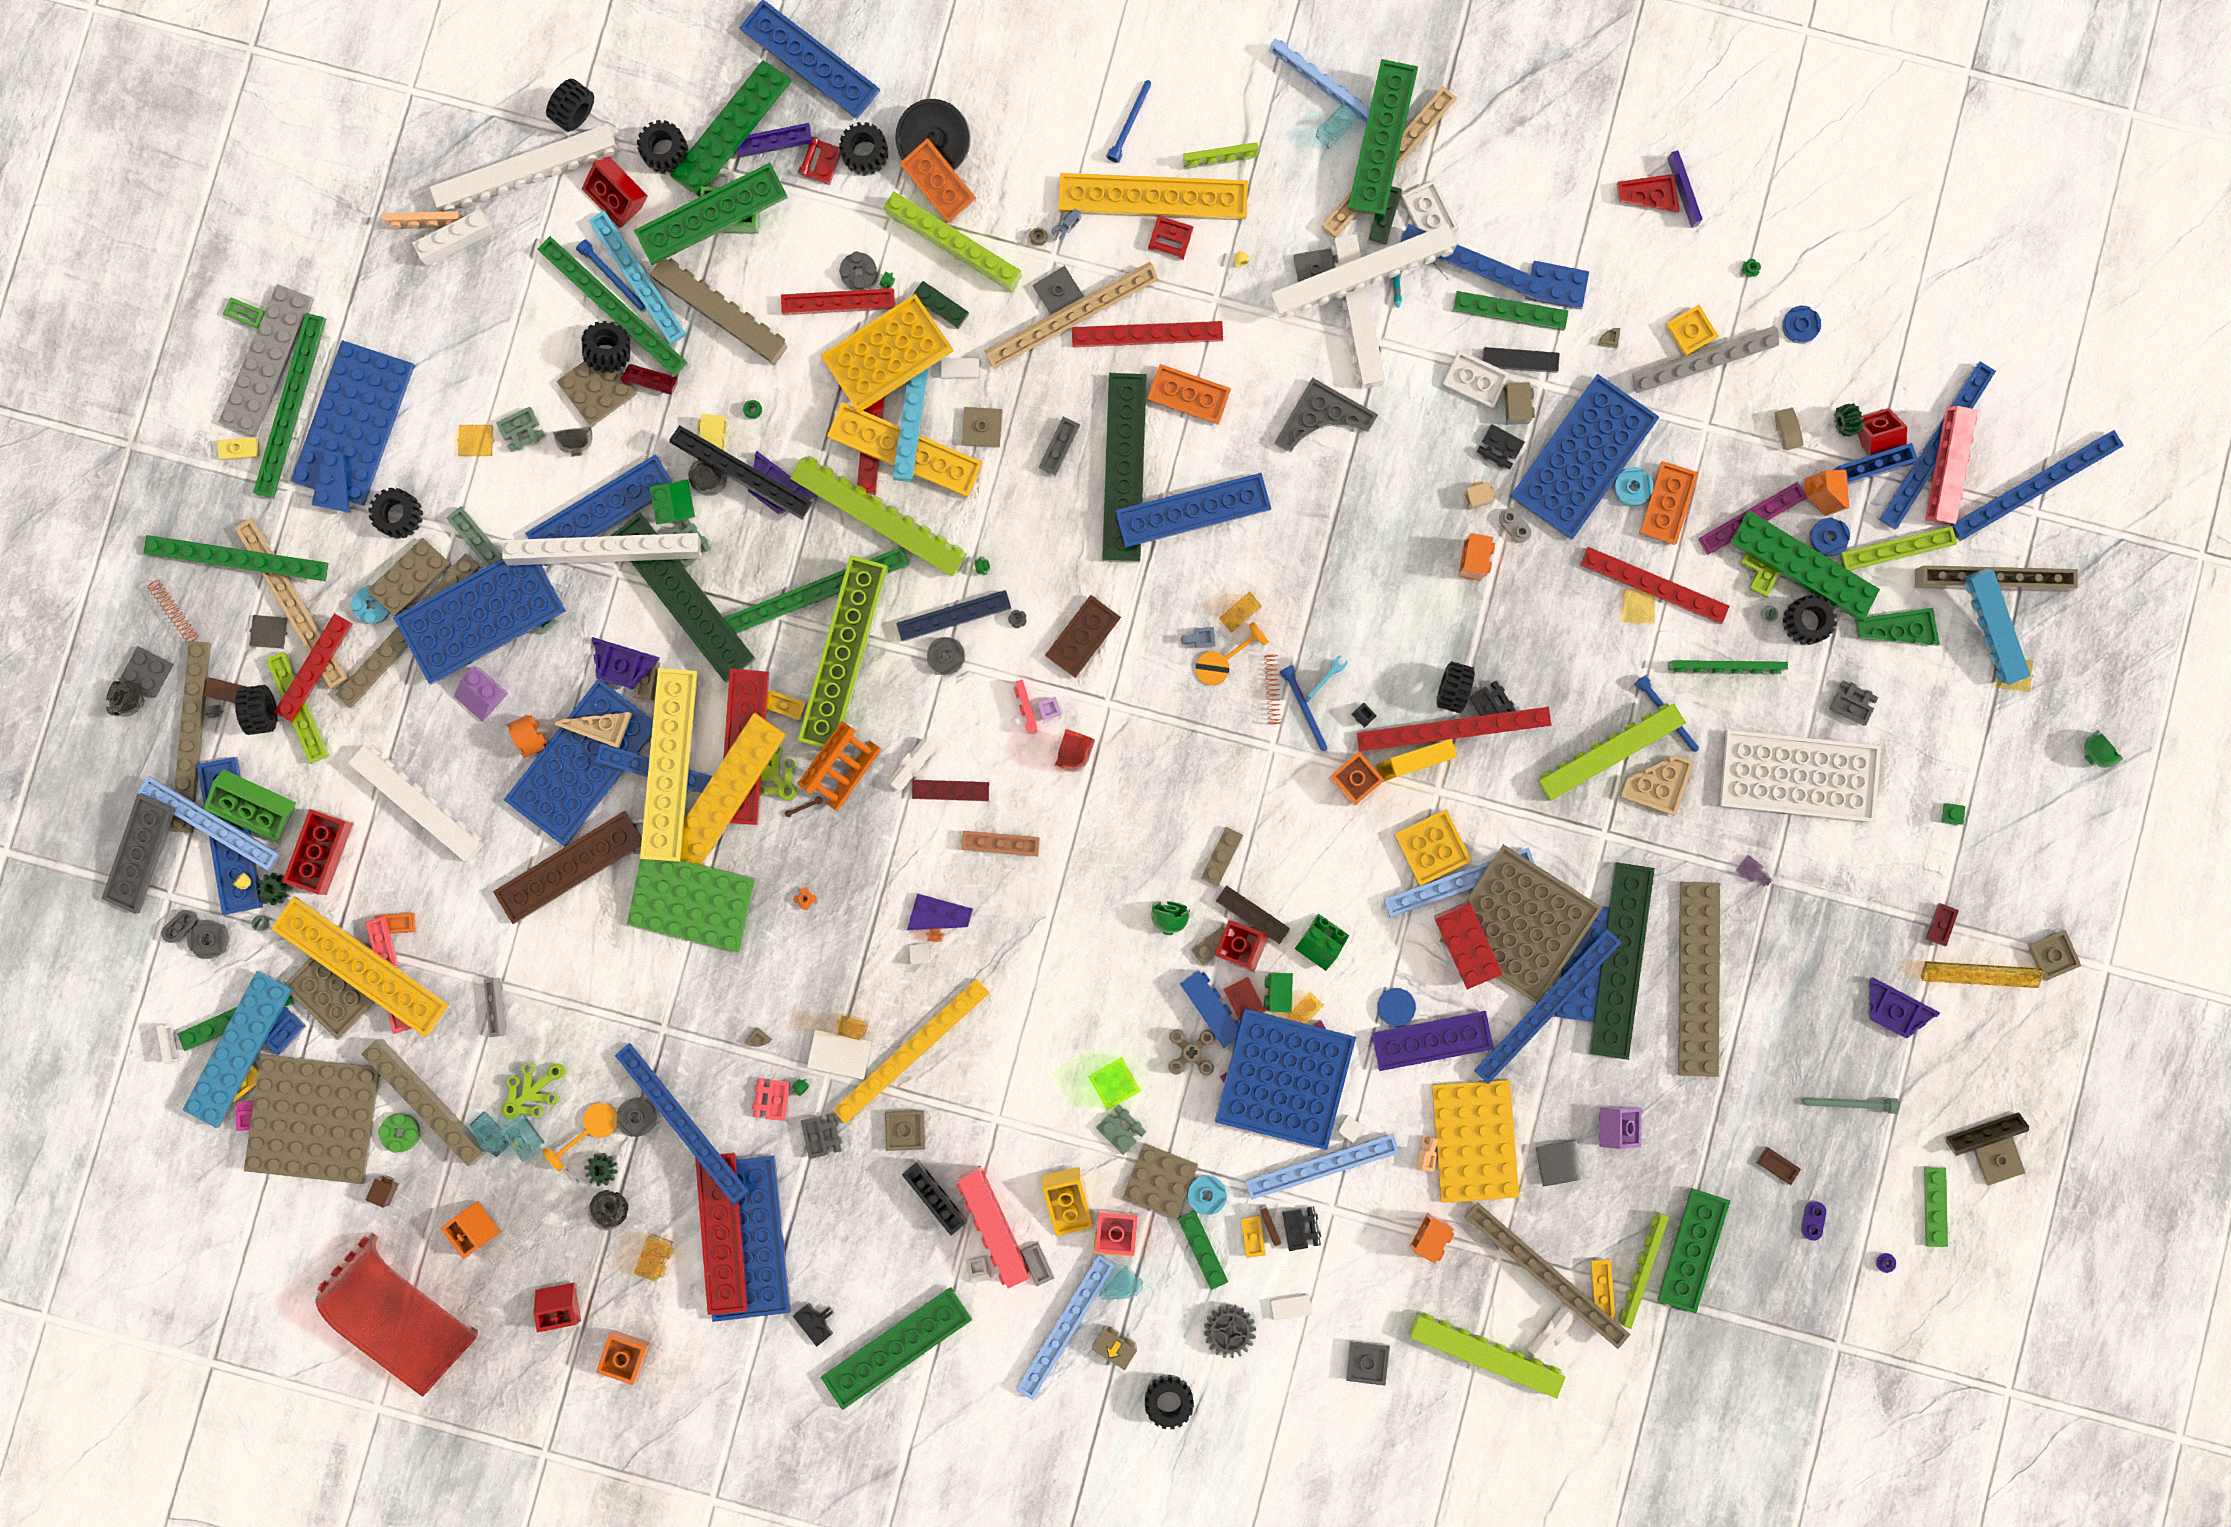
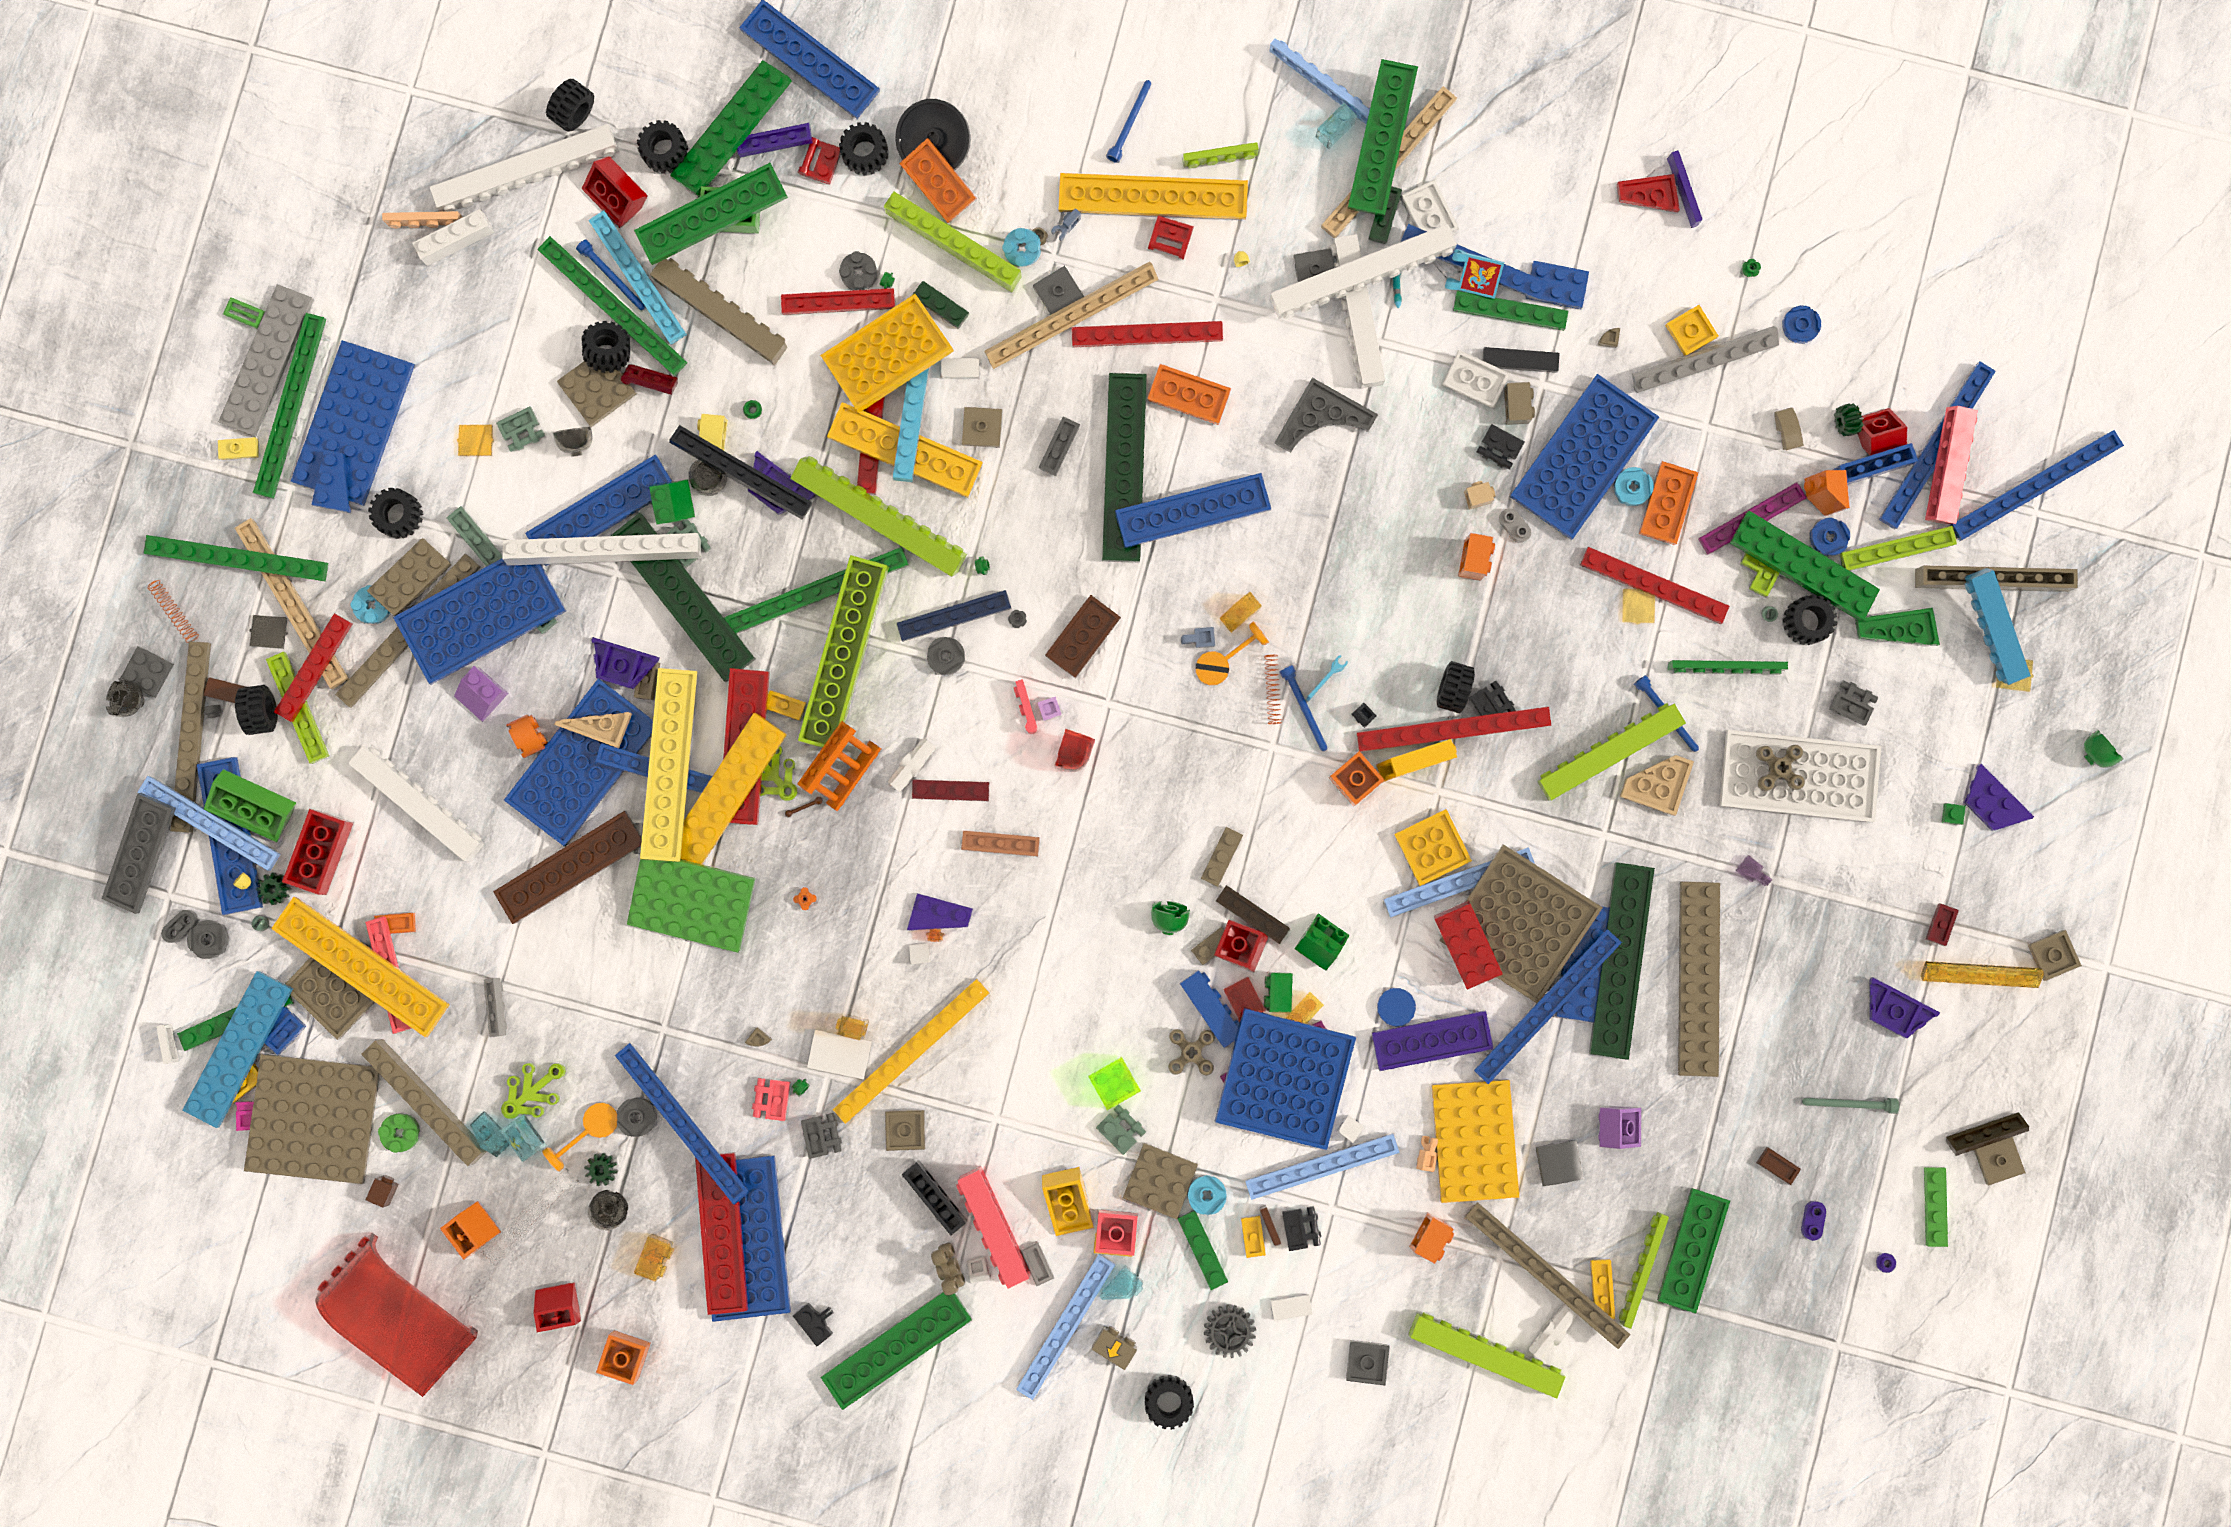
none -> dark tan gear [931,1243,965,1295]
none -> medium azure plate [1002,228,1041,267]
none -> flag [1445,249,1505,299]
none -> dark tan gear [1756,745,1805,791]
none -> dark purple wing [1965,764,2034,831]

